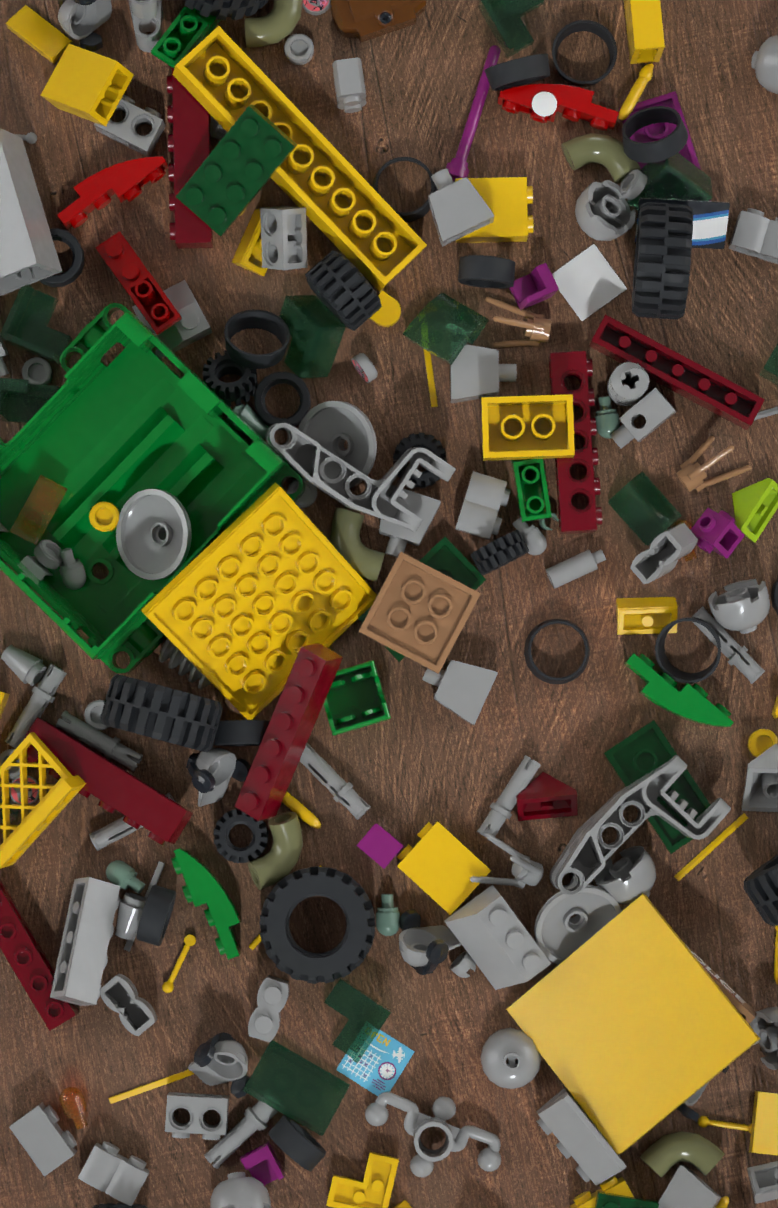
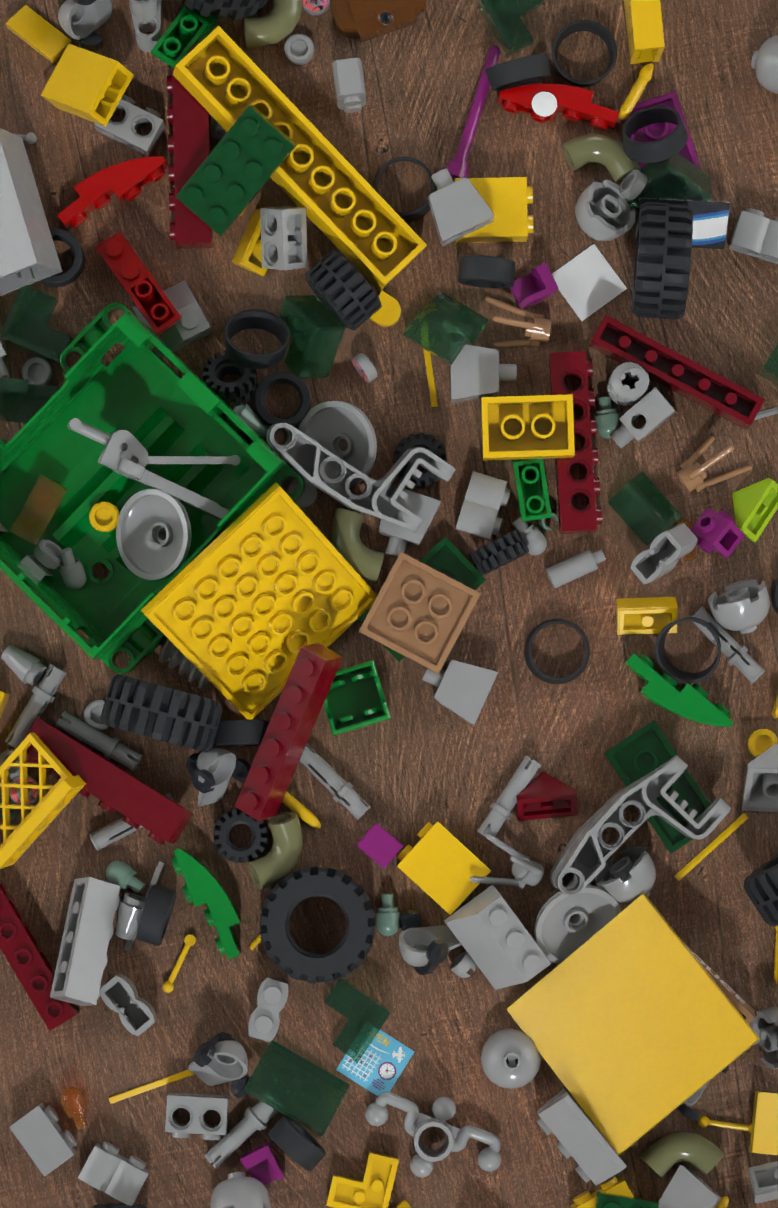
none -> light grey piece [67,418,241,520]

